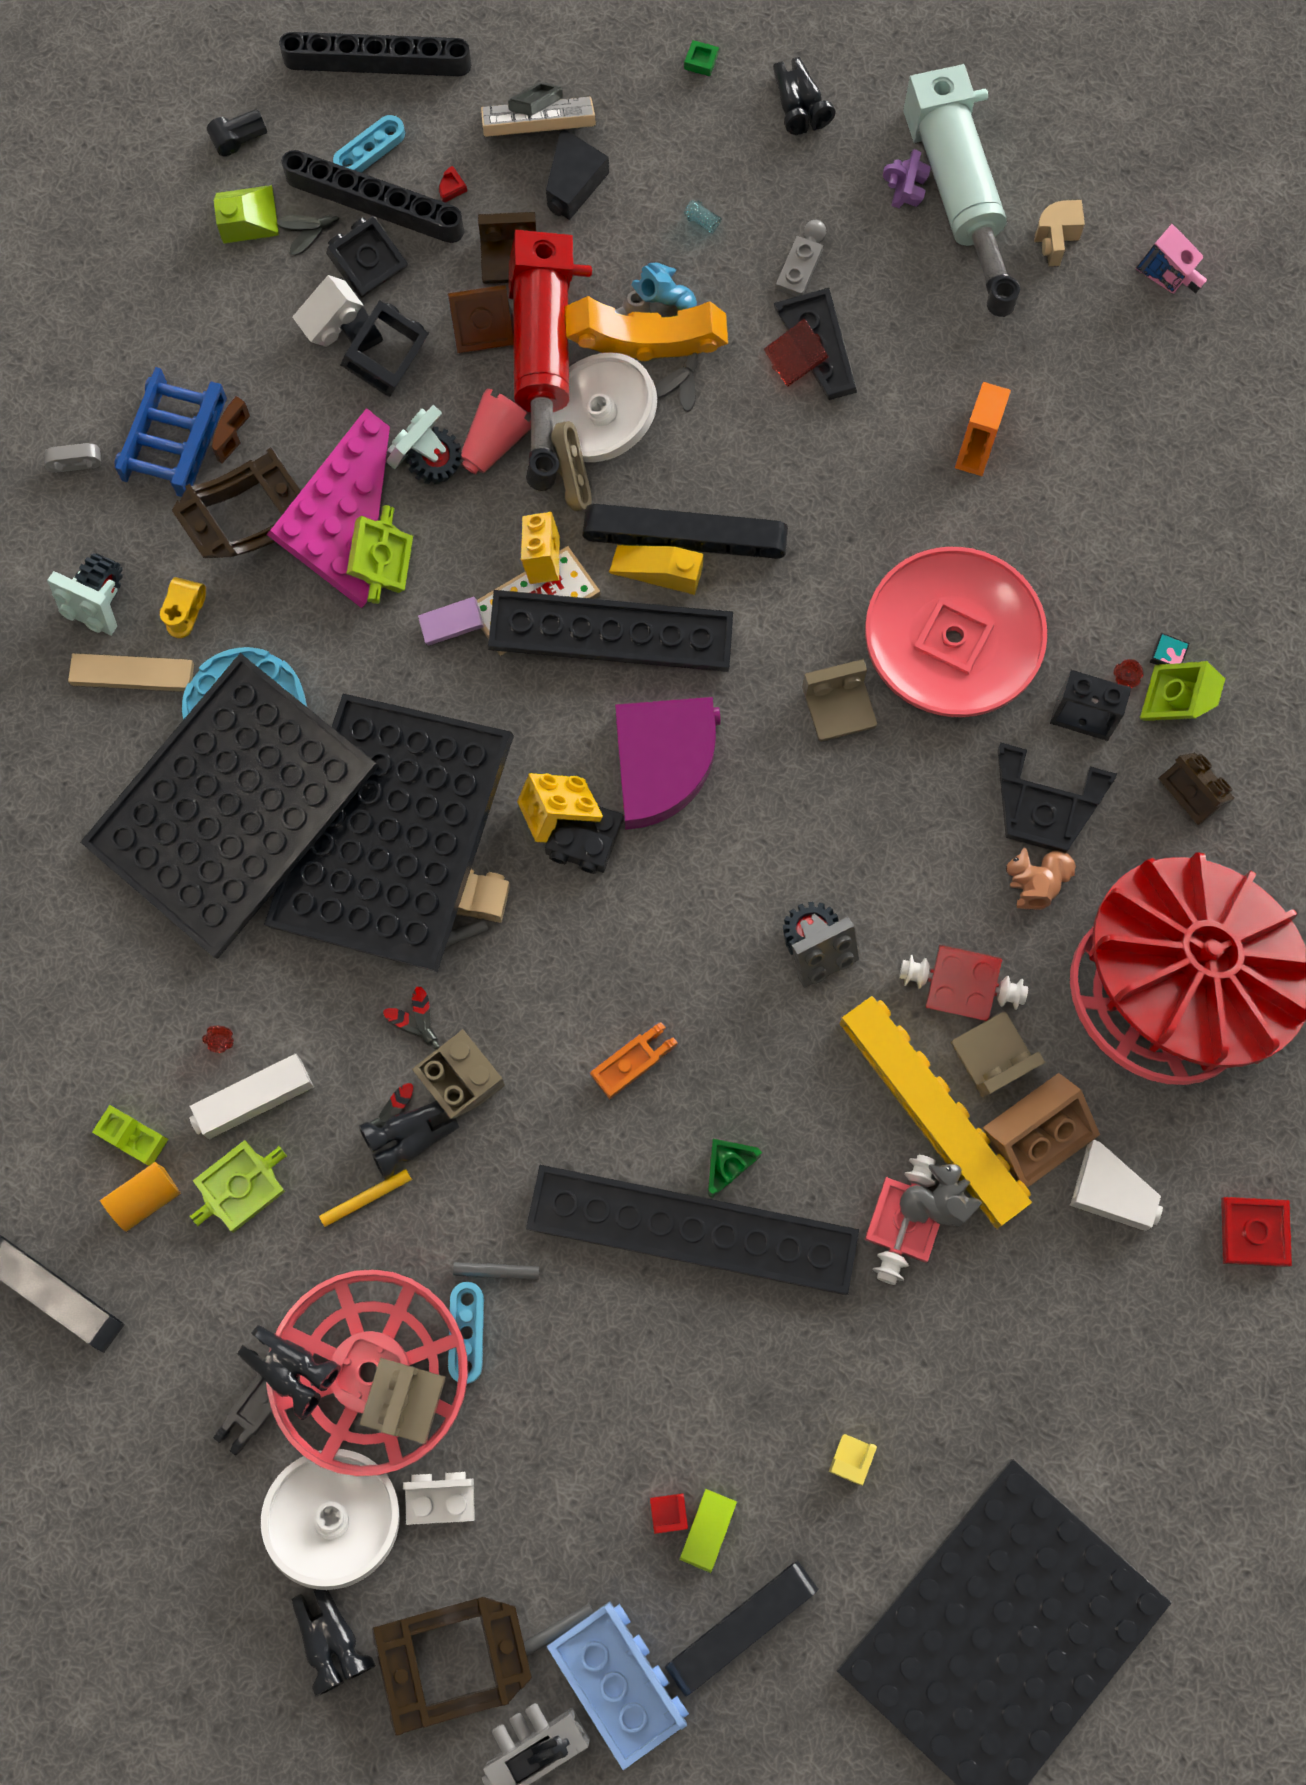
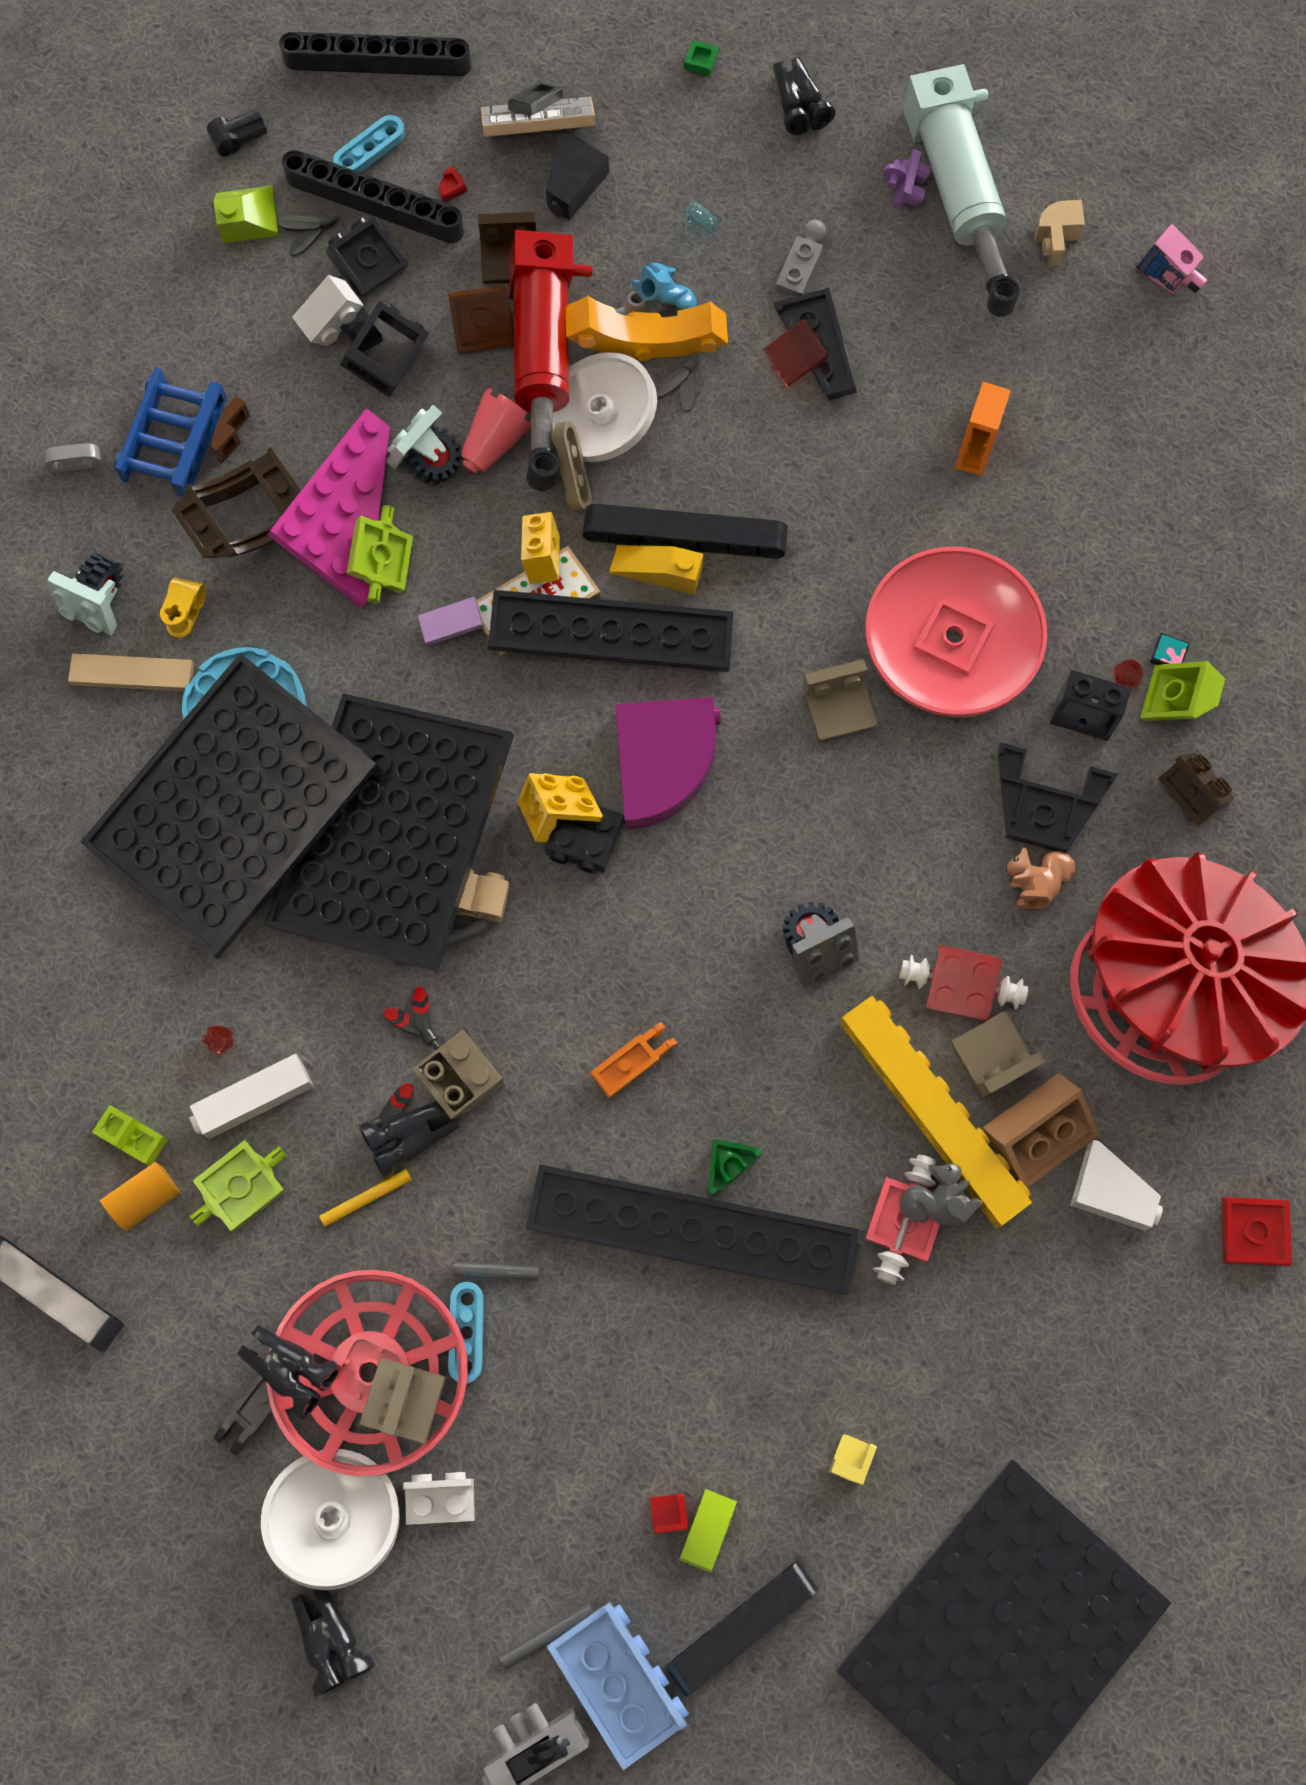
dark brown wedge [372,1597,532,1736] -> none

